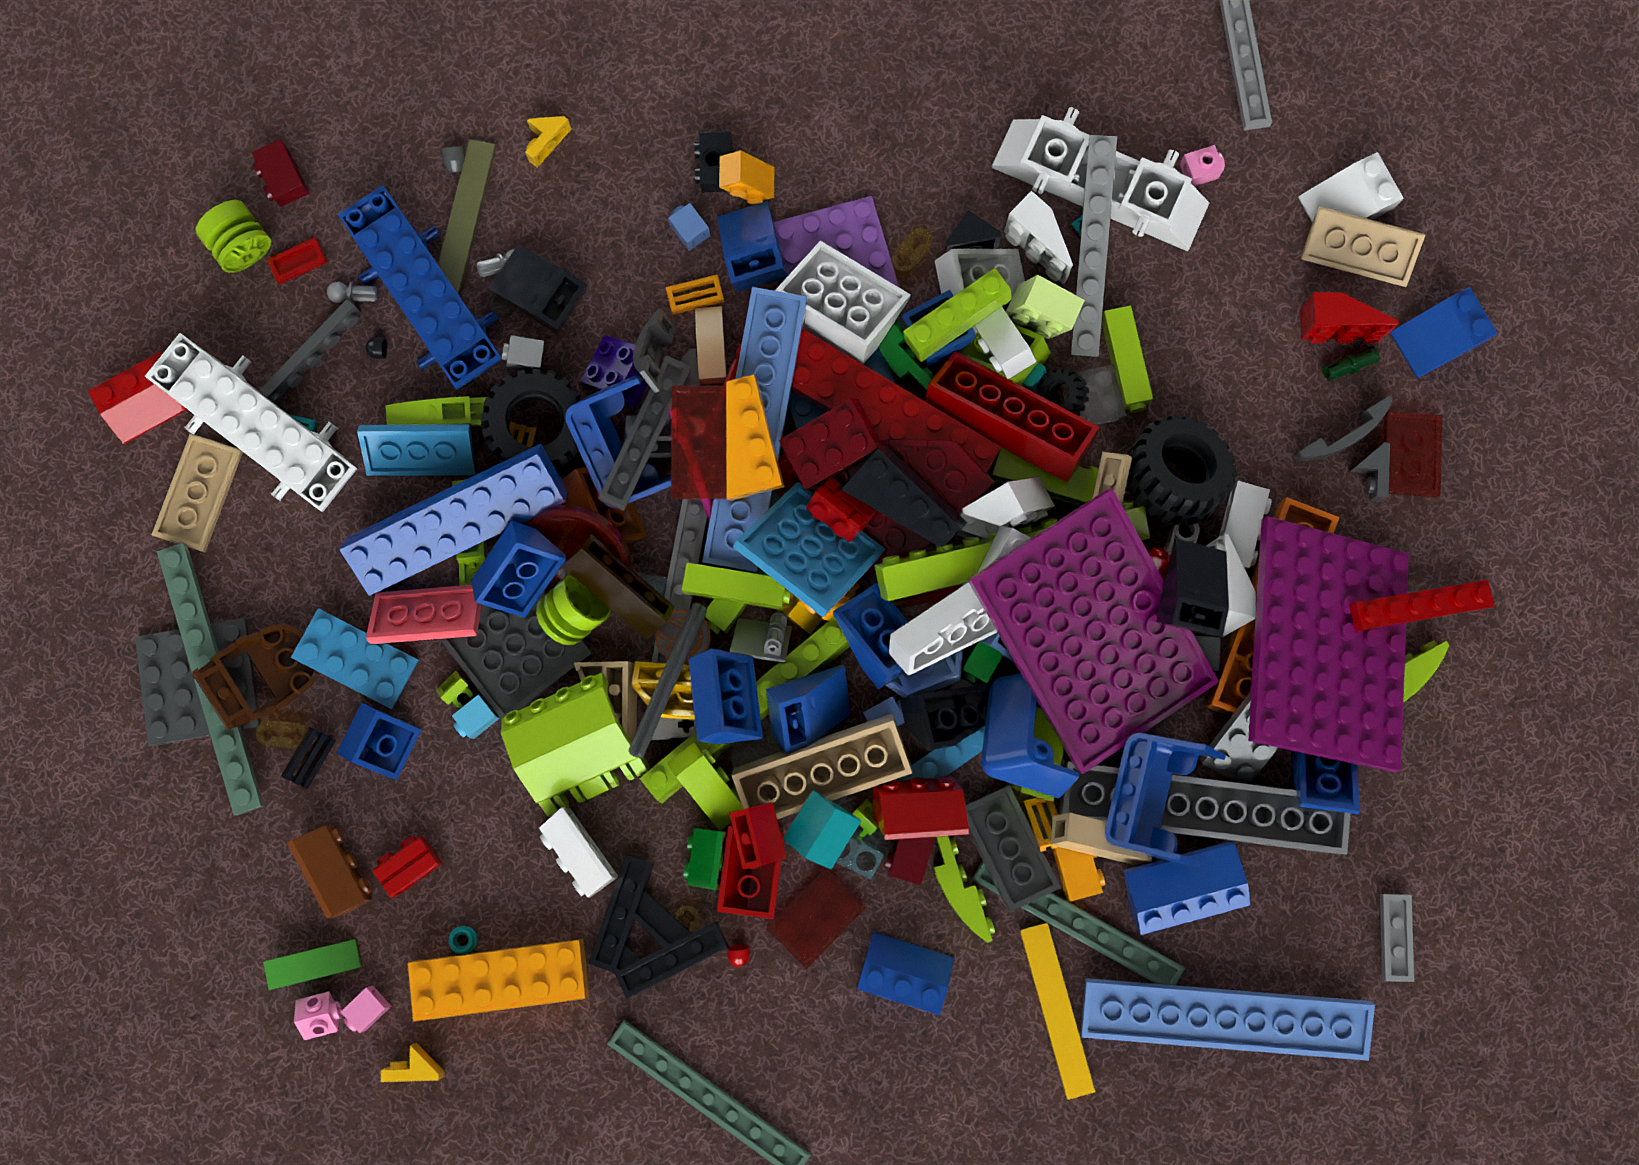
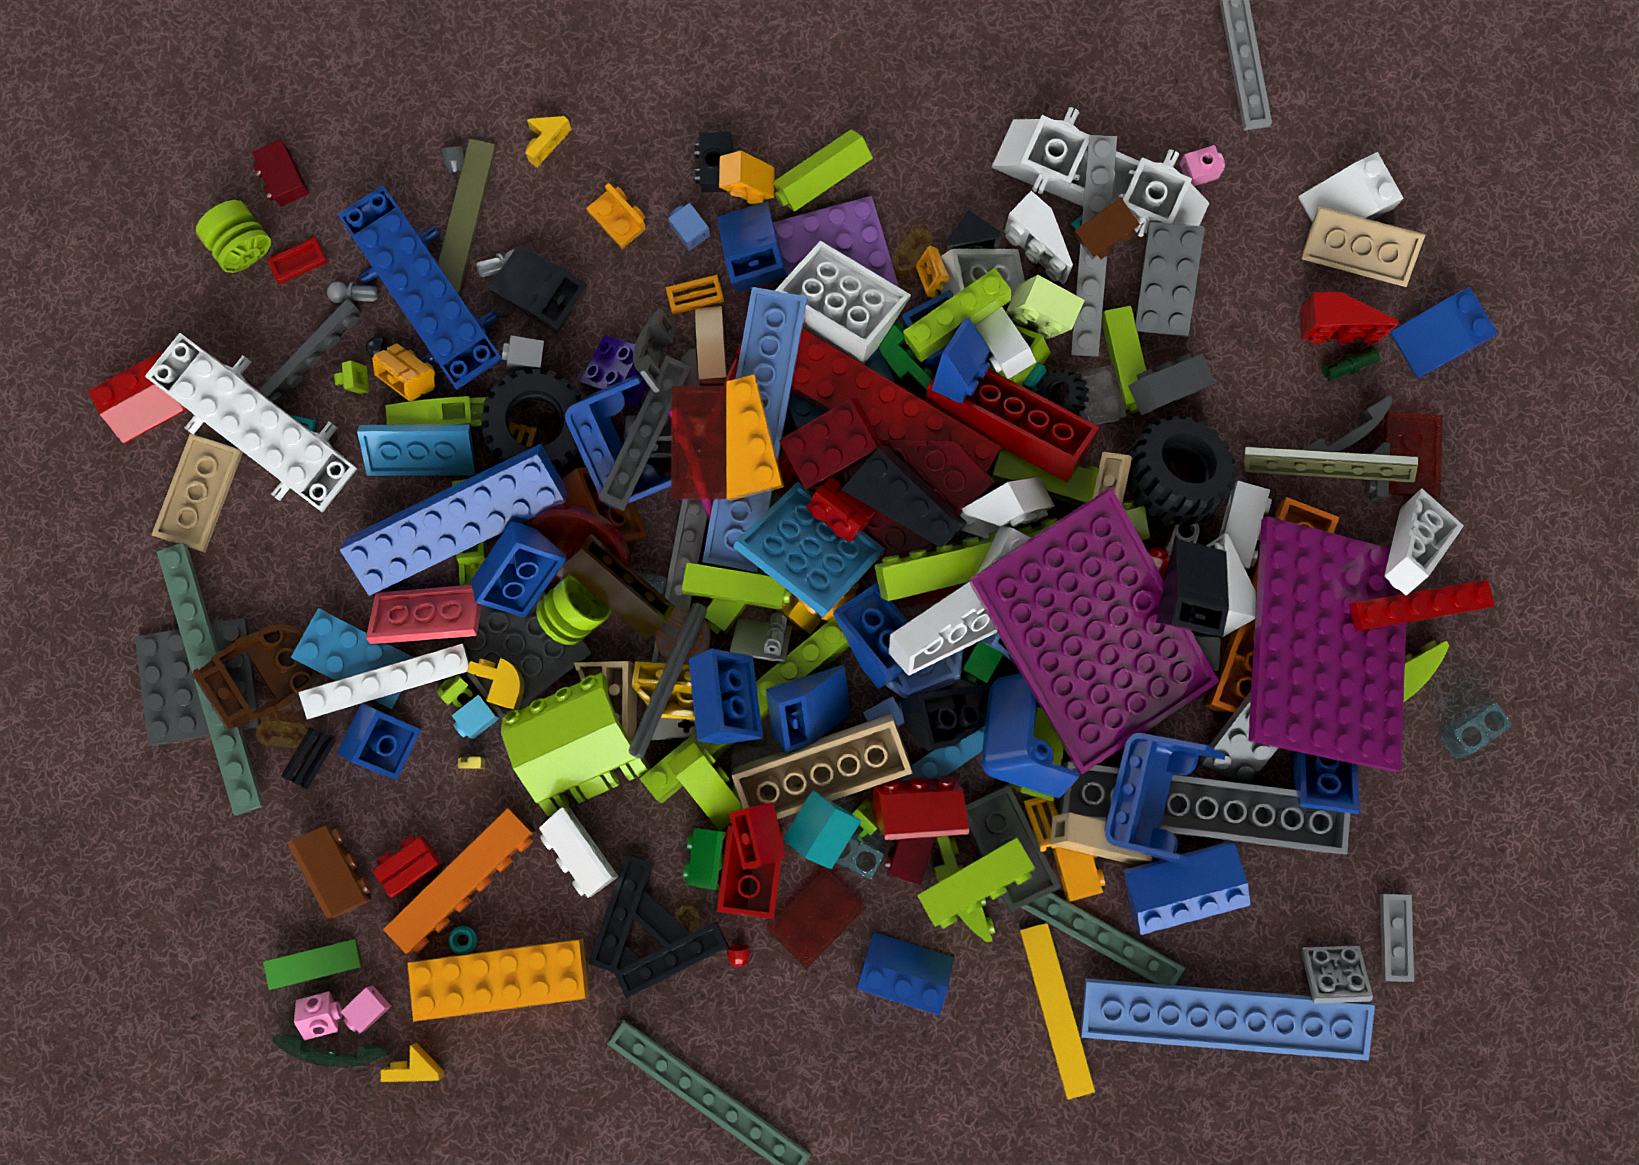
none -> clear green slope [272,1033,393,1068]
none -> white plate [299,643,469,719]
none -> lime tile [334,361,369,394]
none -> light orange brick [372,343,435,402]
none -> orange brick [383,808,535,954]
none -> light yellow tile [458,757,486,769]
none -> yellow brick [467,658,525,710]
none -> light orange bracket [586,183,646,249]
none -> lime brick [773,129,873,212]
none -> light orange tile [916,245,949,298]
none -> lime brick [917,838,1035,929]
none -> blue slope [932,318,990,404]
none -> reddish brown brick [1074,197,1140,260]
none -> dark grey brick [1128,353,1216,416]
none -> dark grey plate [1135,221,1205,336]
none -> olive tile [1244,447,1418,482]
none -> light grey tile [1302,946,1373,1003]
none -> white wedge [1385,489,1464,595]
none -> clear light blue piece [1440,702,1513,760]

